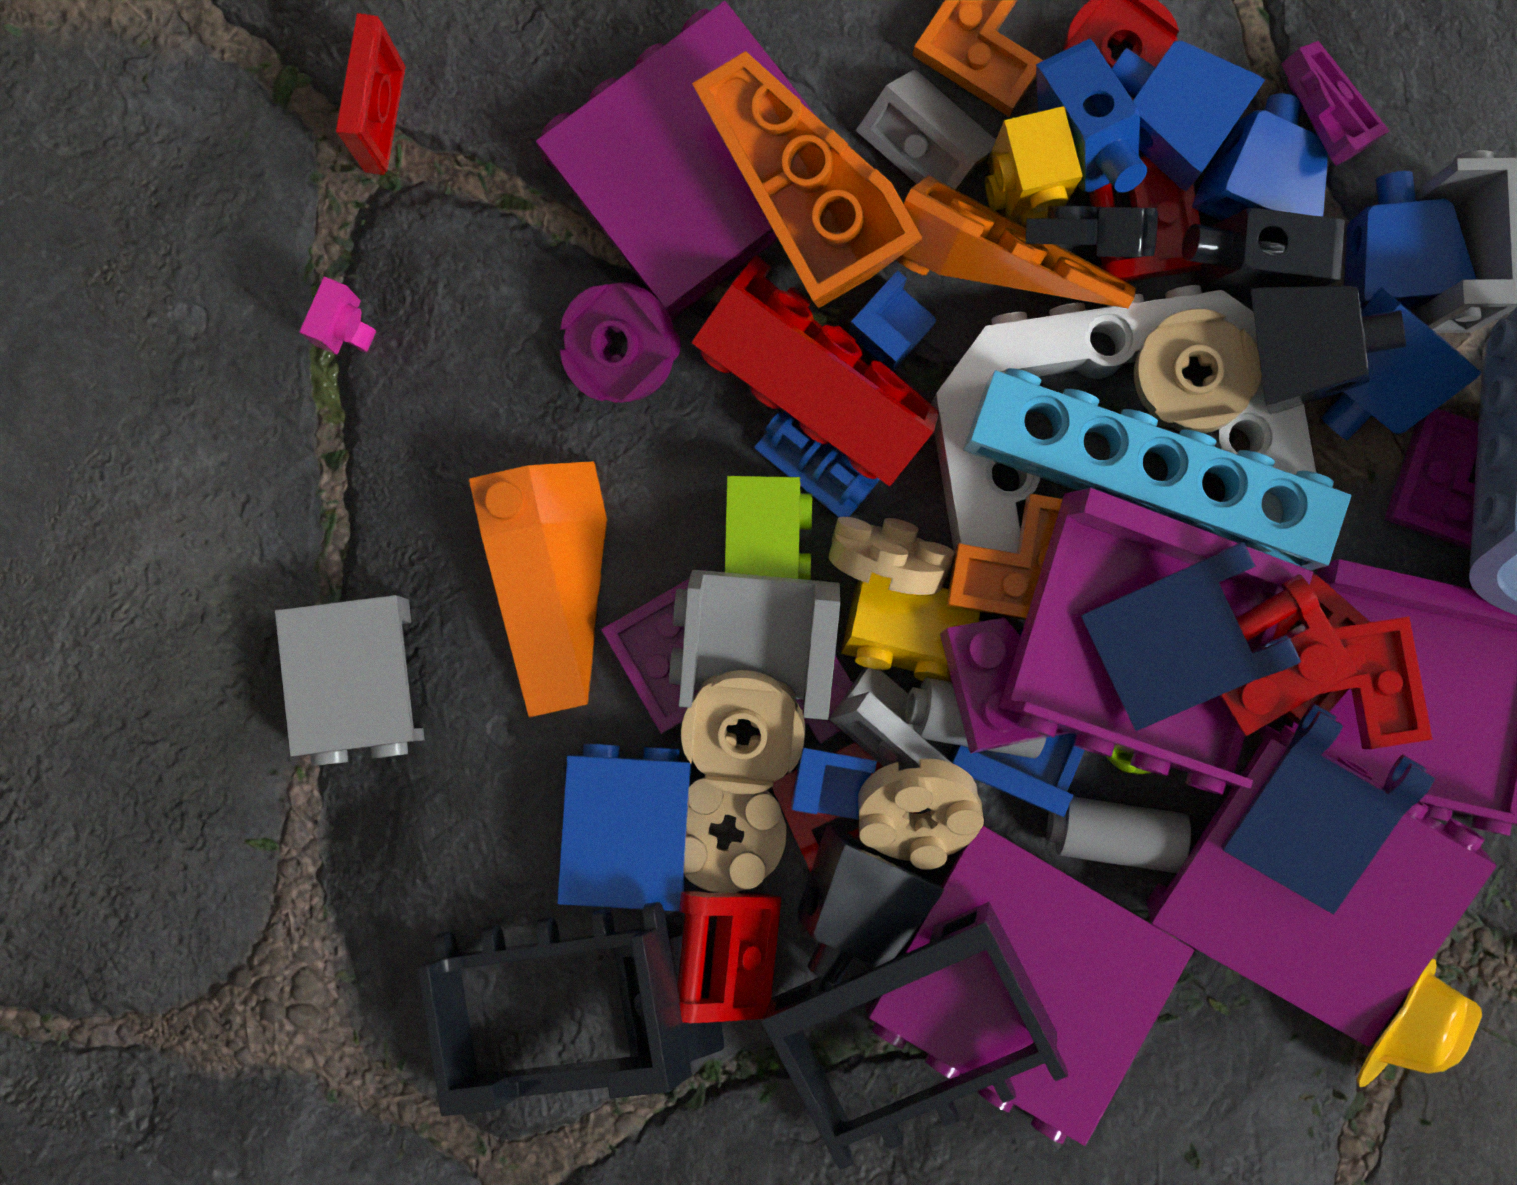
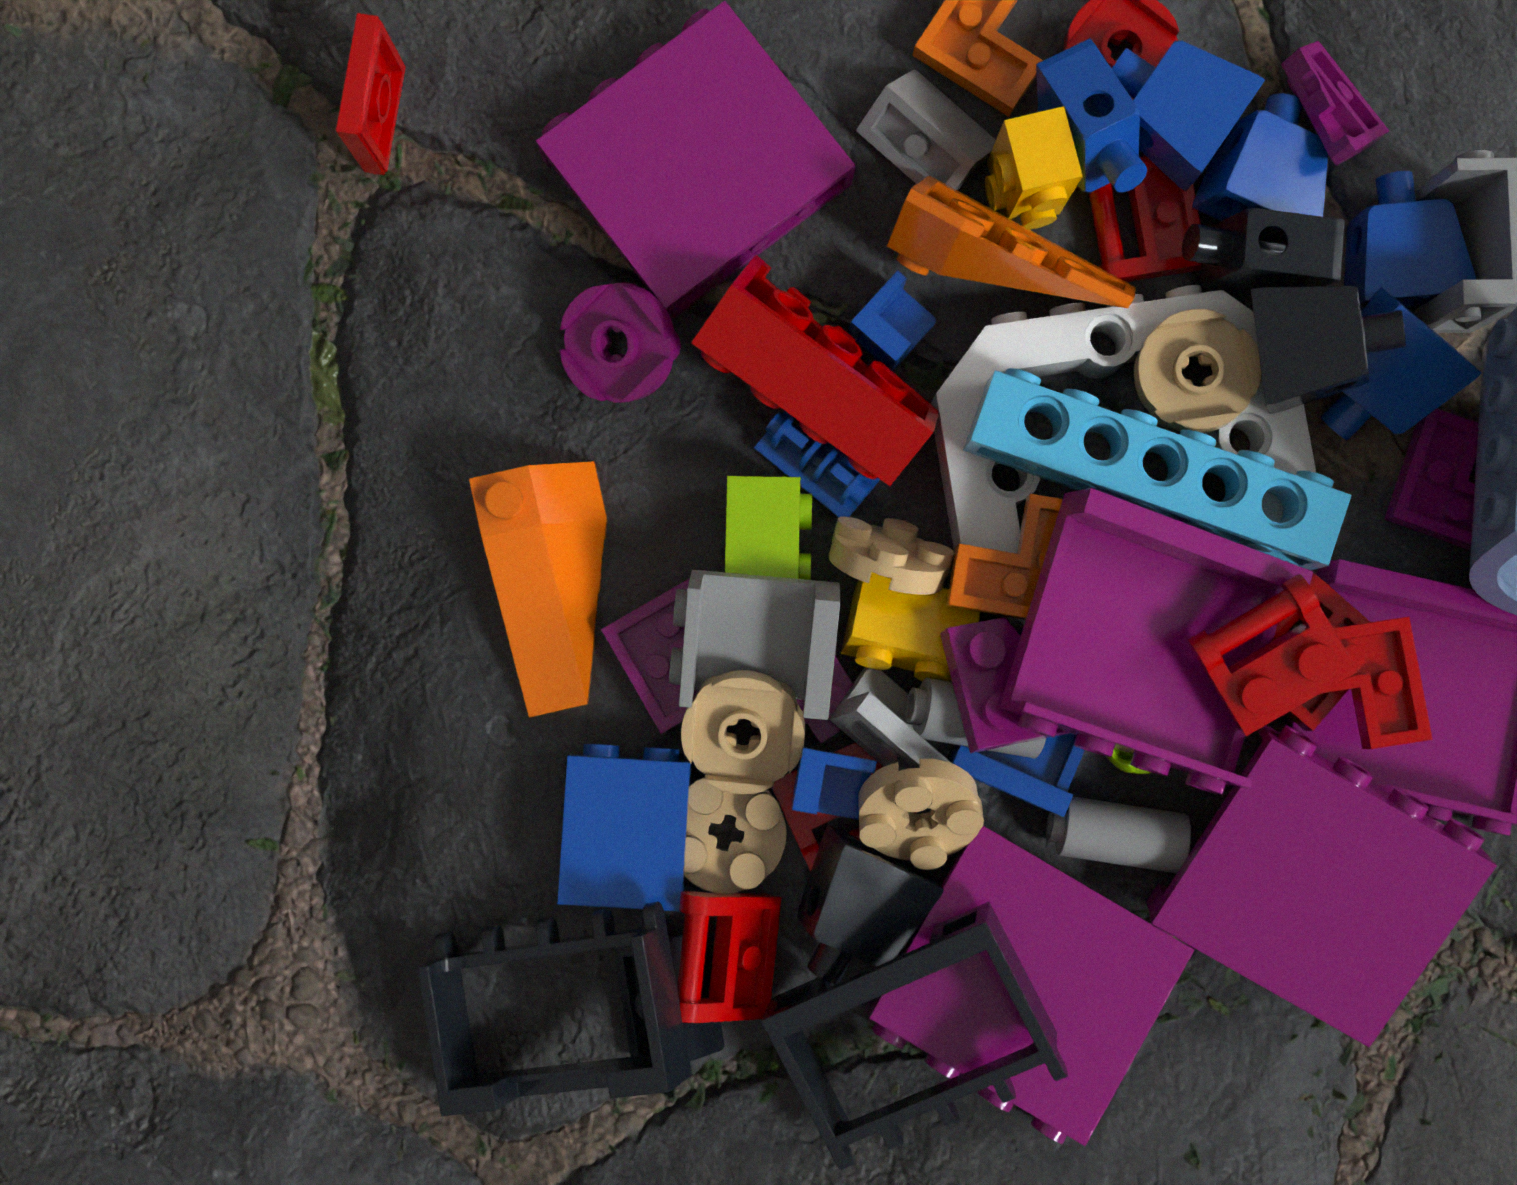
light grey panel [275,595,425,766] -> none
dark pink plate [299,276,376,355] -> none
orange wedge [692,51,922,308] -> none
black plate [1026,206,1158,257] -> none
dark blue flag [1081,542,1301,731] -> none
dark blue flag [1221,703,1435,915] -> none
yellow piece [1357,958,1482,1087] -> none

